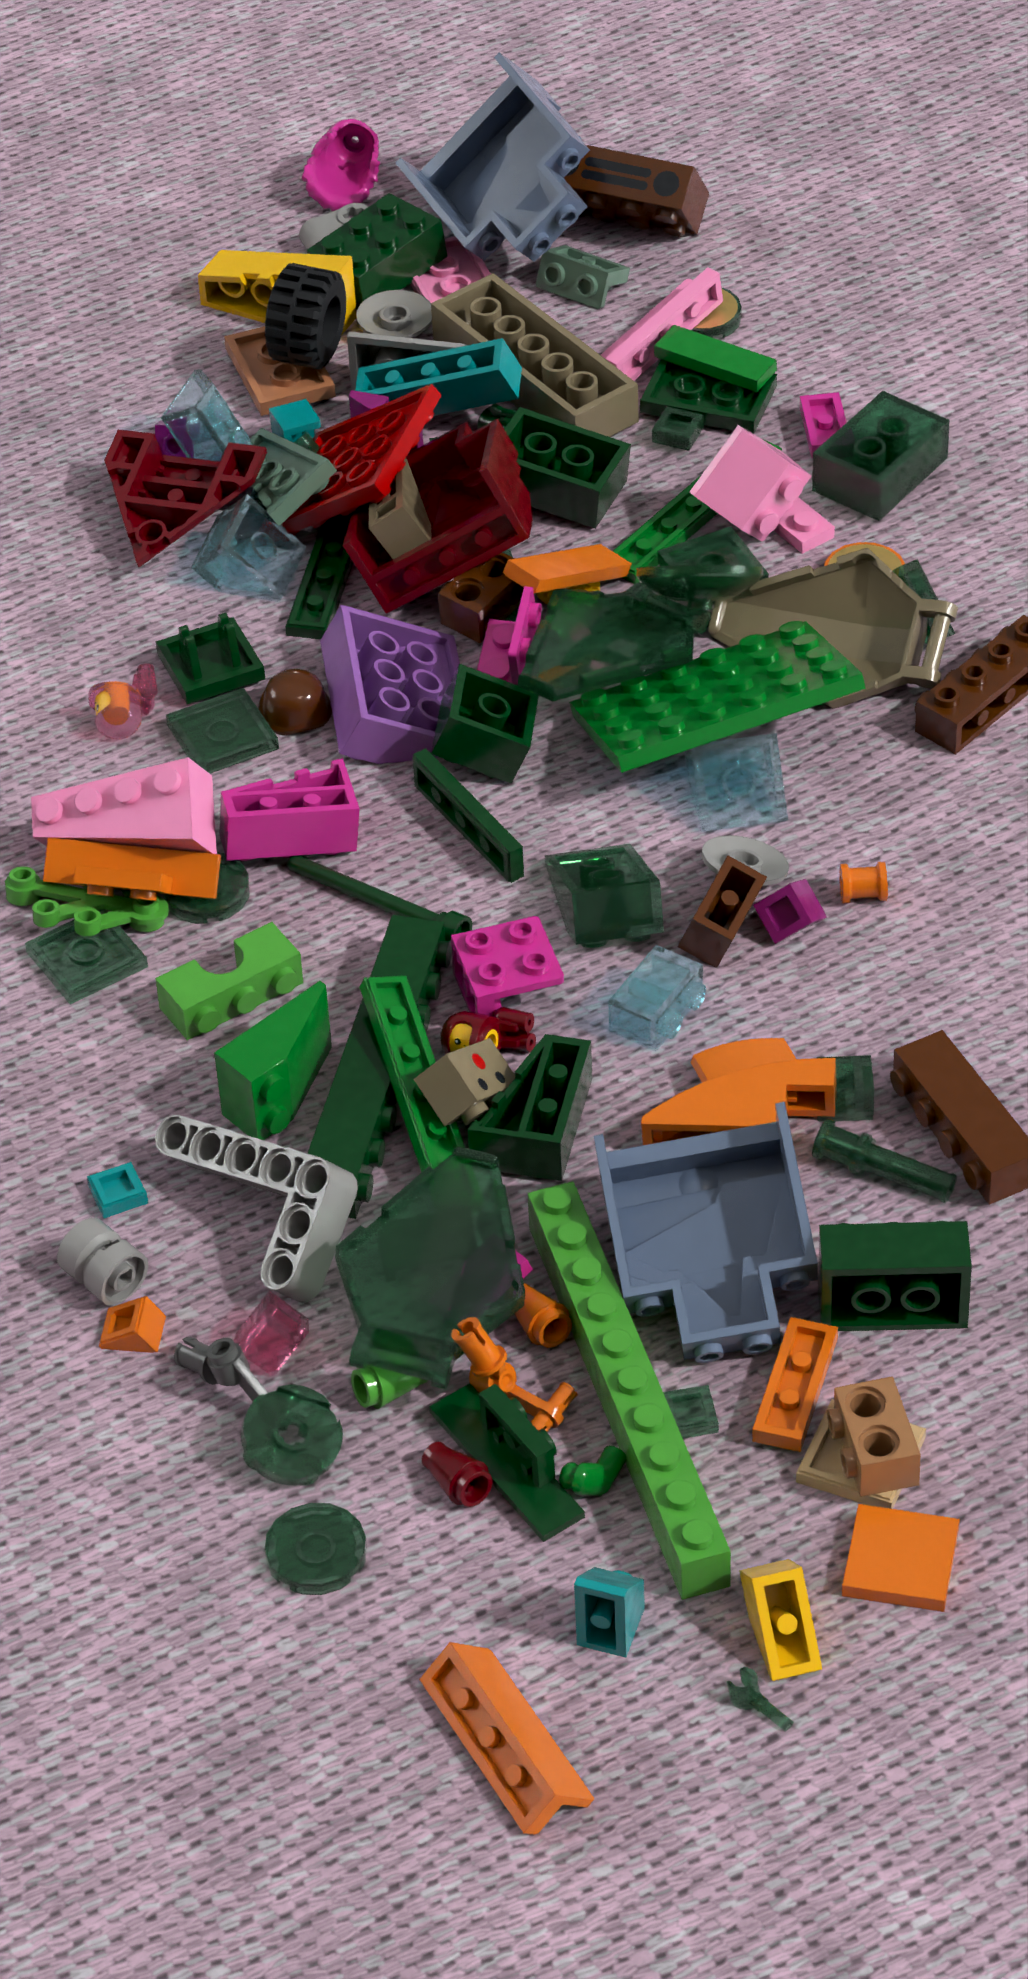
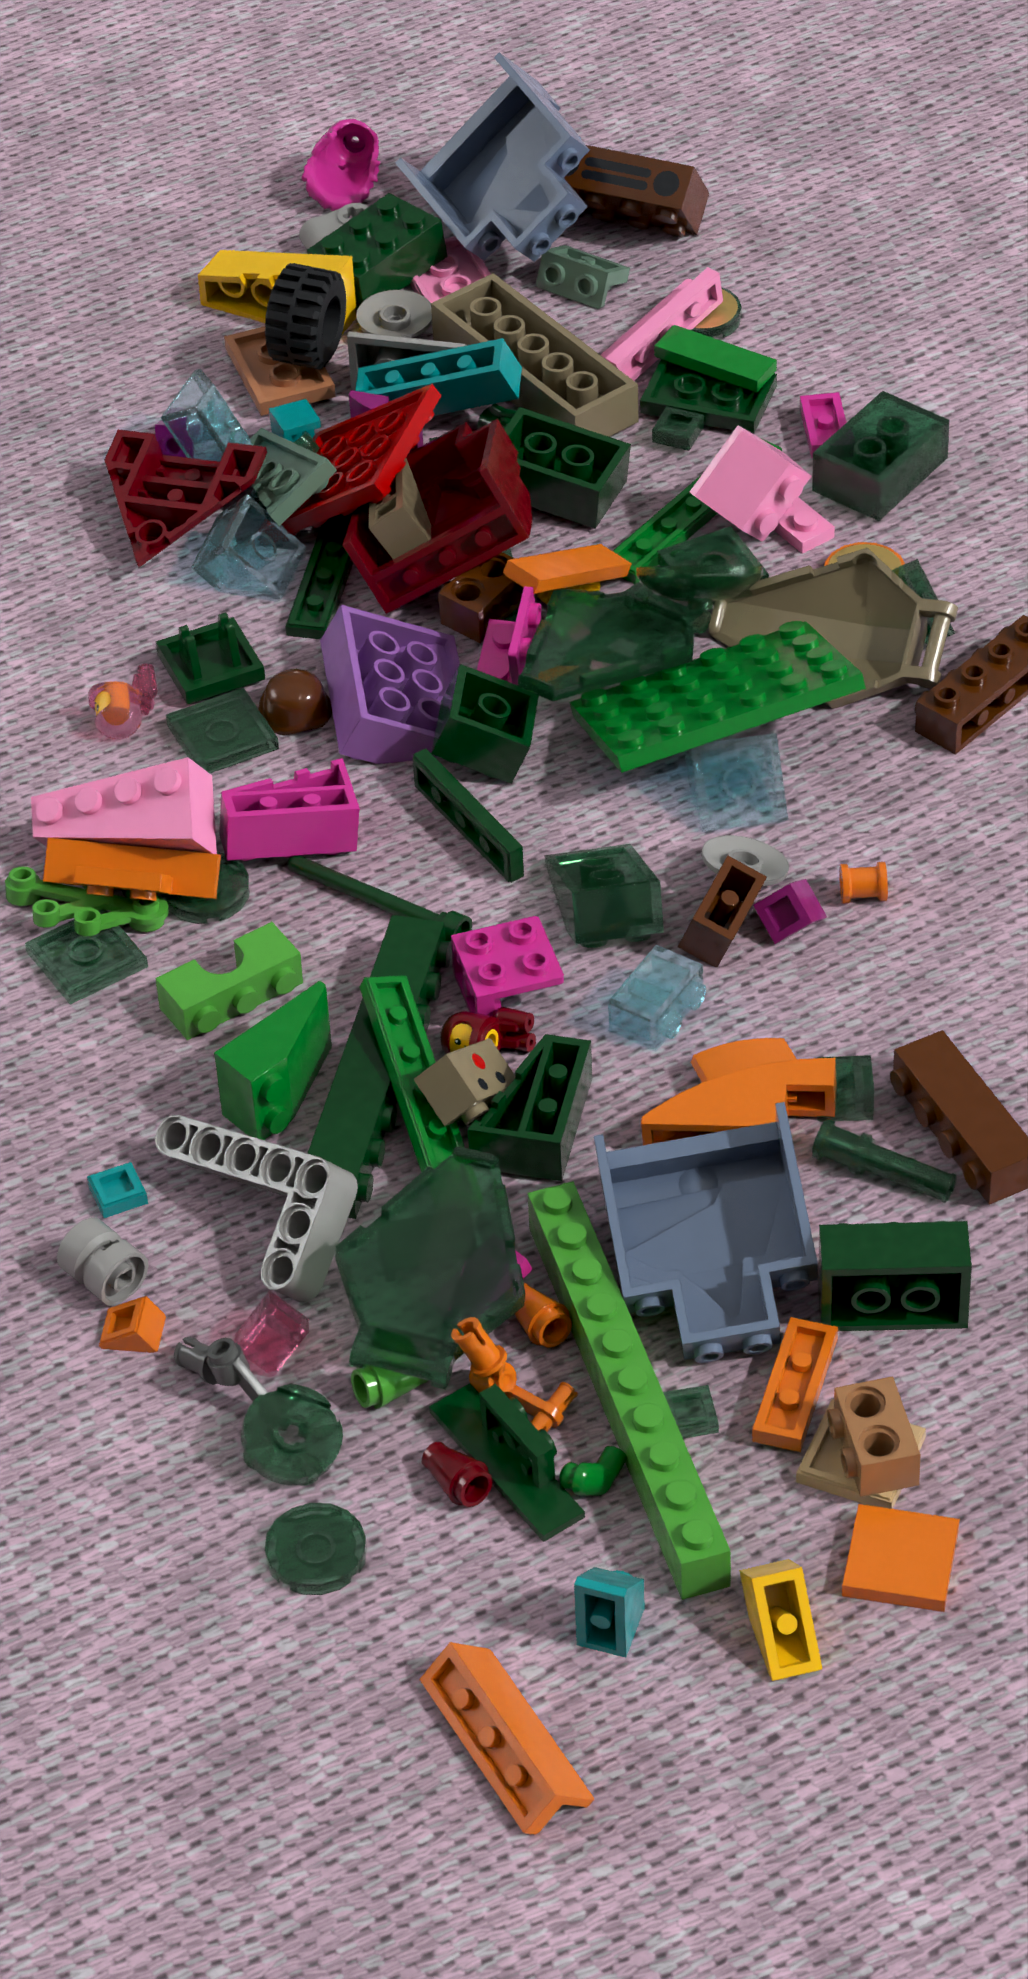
clear green hand [727,1667,794,1732] -> none

